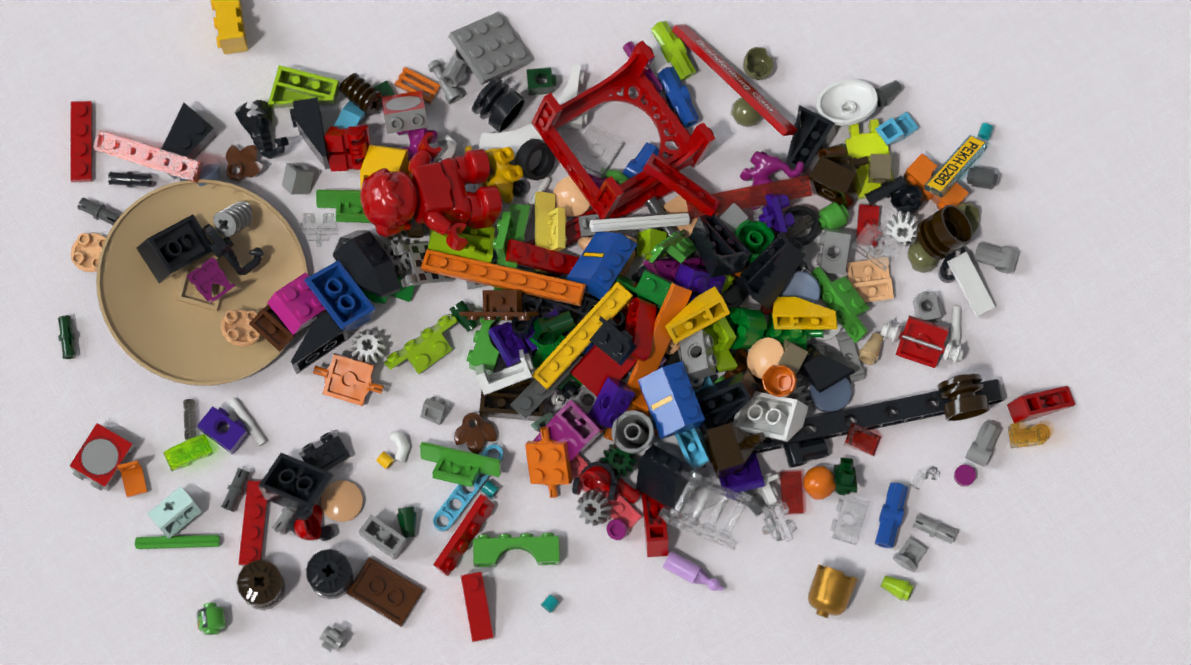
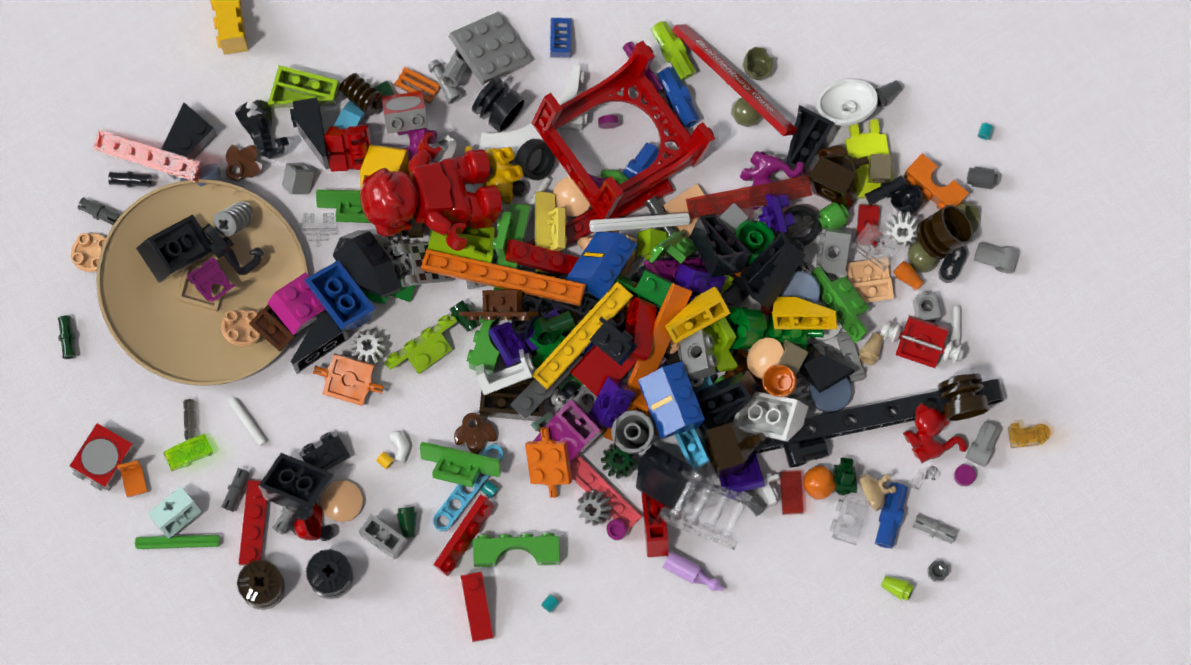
red plate [70,101,92,183] -> none
dark purple brick [197,406,248,455] -> none
bright green head [197,603,226,635] -> none
light grey gear [320,624,347,652] -> none
reddish brown tile [346,557,424,627] -> none
light grey tile [420,397,446,425] -> none
dark green brick [526,67,557,96] -> none
cap [572,462,620,501] -> none
clear tile [573,125,626,177] -> none
light grey tile [578,214,600,238] -> none
red pin [617,478,641,504] -> none
red plate [643,153,720,217] -> none
clear hips [761,502,798,542] -> none
pearl gold cylinder [808,564,858,618] -> none
clear red slope [843,423,881,456] -> none
medium azure slope [875,111,919,146] -> none
light grey tile [893,537,927,572] -> none
tile [925,135,987,198] -> none
white tile [947,252,995,317] -> none
red slope [1007,386,1075,424] -> none
none -> blue slope [550,18,571,58]
none -> magenta tile [598,115,619,129]
none -> tan hair [859,474,896,511]
none -> orange cone [893,261,924,291]
none -> red animal [903,404,967,464]
none -> dark grey tile [927,561,949,582]

